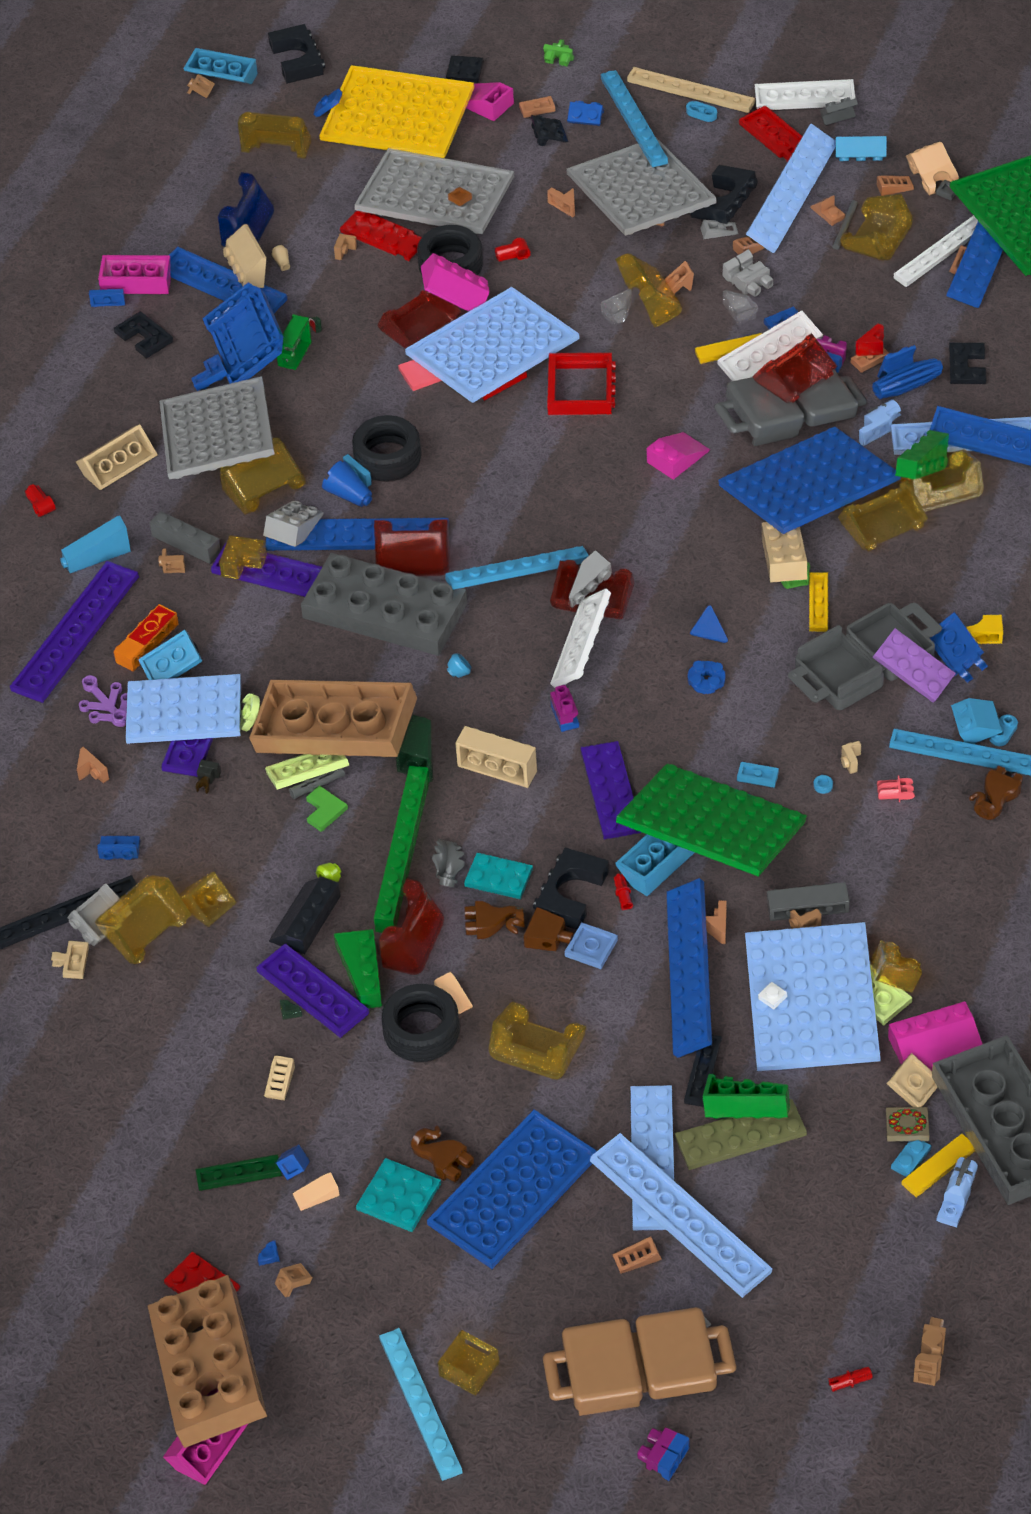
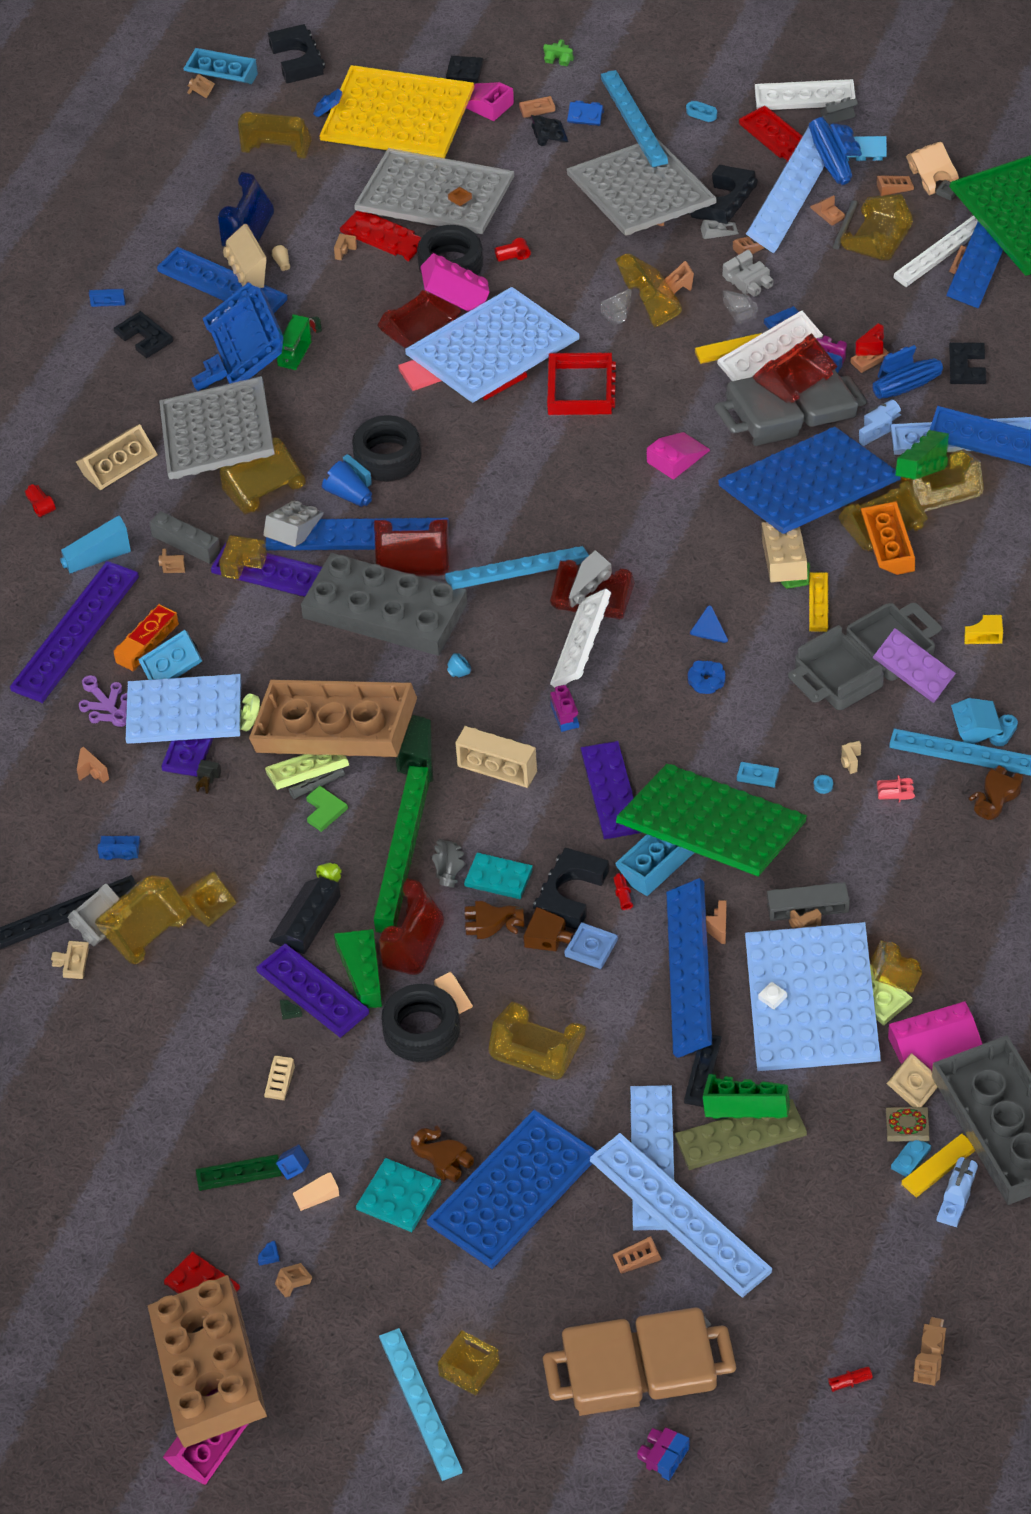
dark pink slope [98,255,170,294] -> none
nougat slope [547,188,575,217] -> none
tan plate [627,67,755,113] -> none
blue tile [930,612,988,683] -> none
none -> blue plate [809,117,862,185]
none -> orange slope [861,501,915,575]

